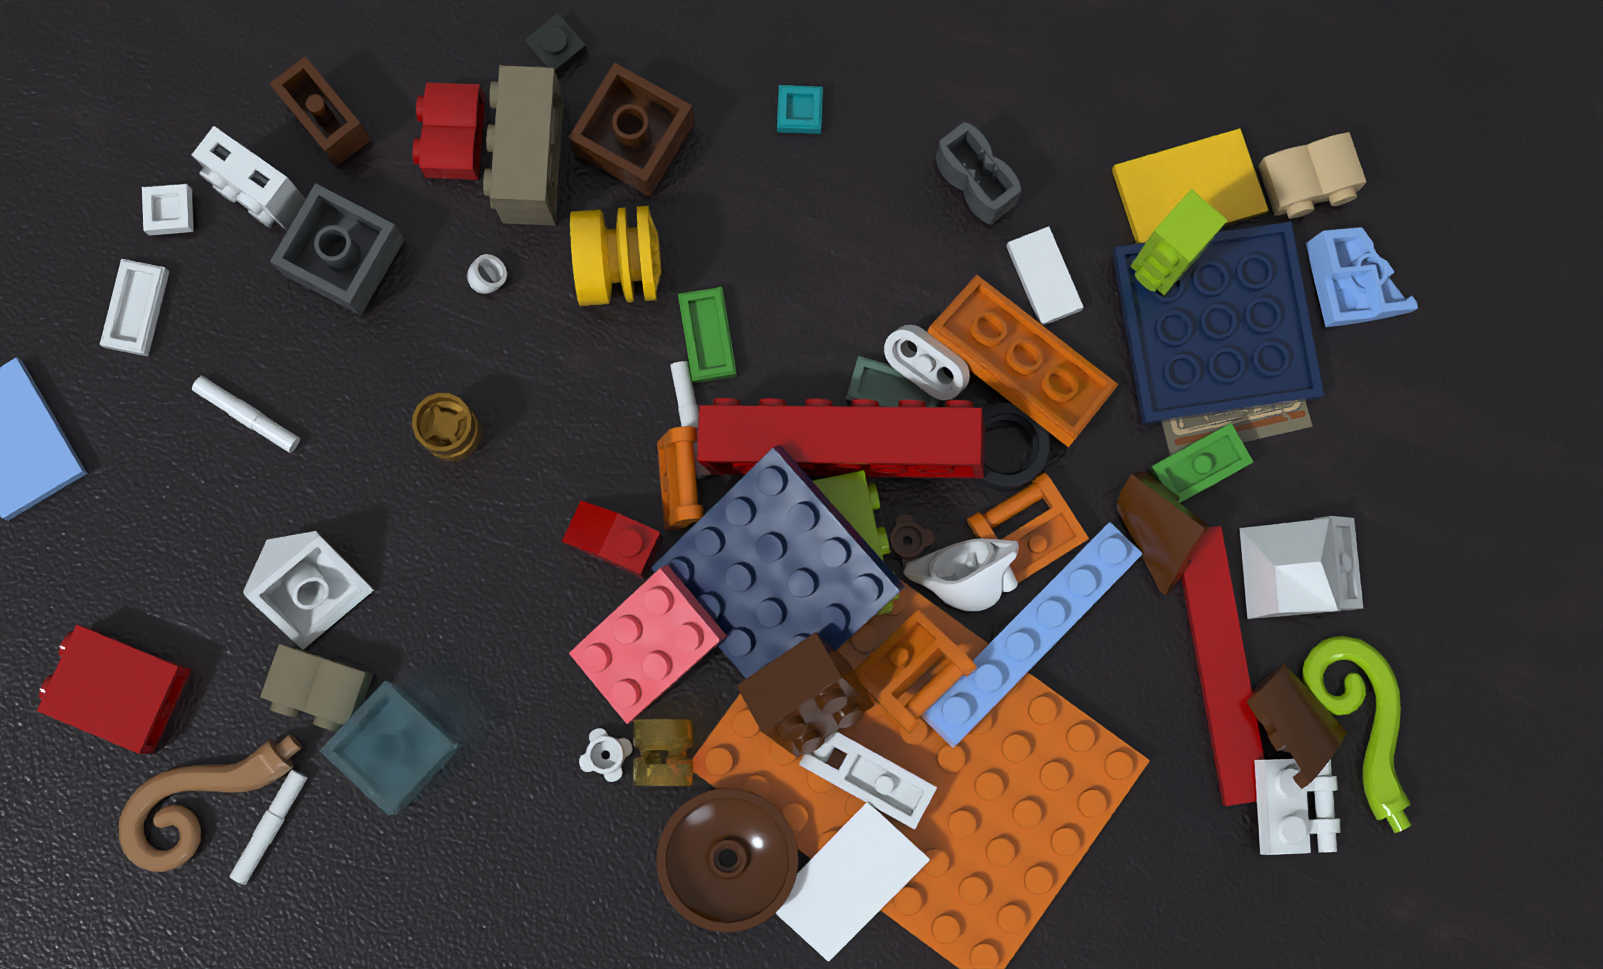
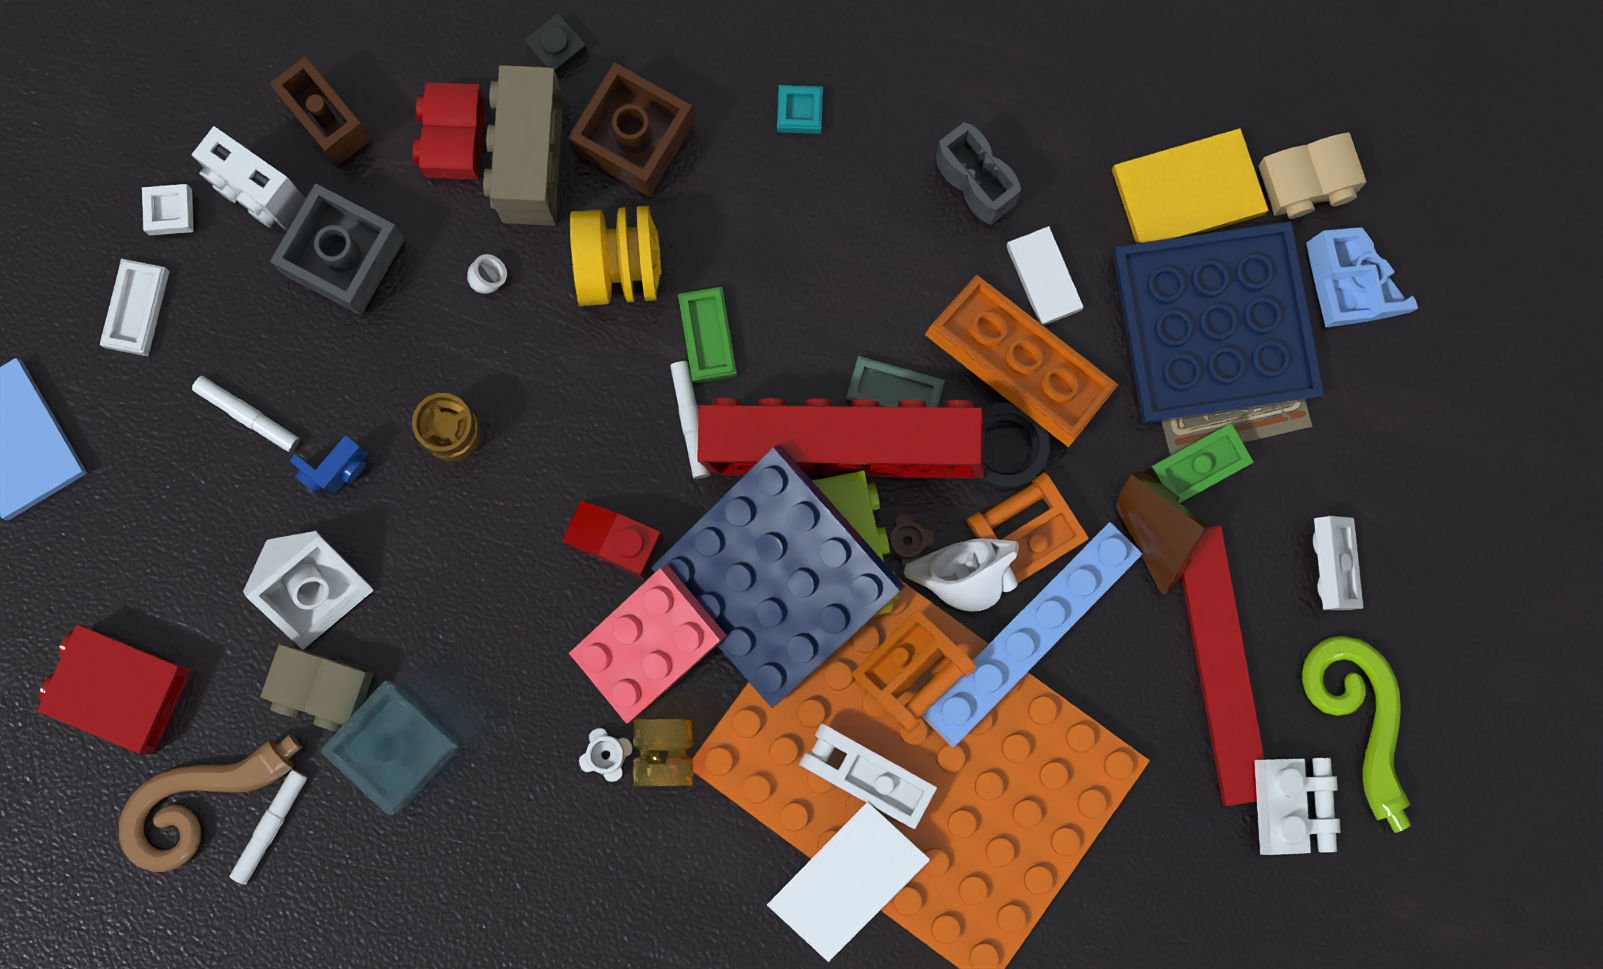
reddish brown dish [656,788,798,932] -> none
orange plate [657,426,704,531] -> none
reddish brown brick [736,632,874,757] -> none
white plate [884,325,970,400] -> none
lime brick [1130,189,1228,296] -> none
white slope [1240,518,1341,619] -> none
reddish brown slope [1247,664,1348,789] -> none
none -> blue bracket [290,435,369,495]

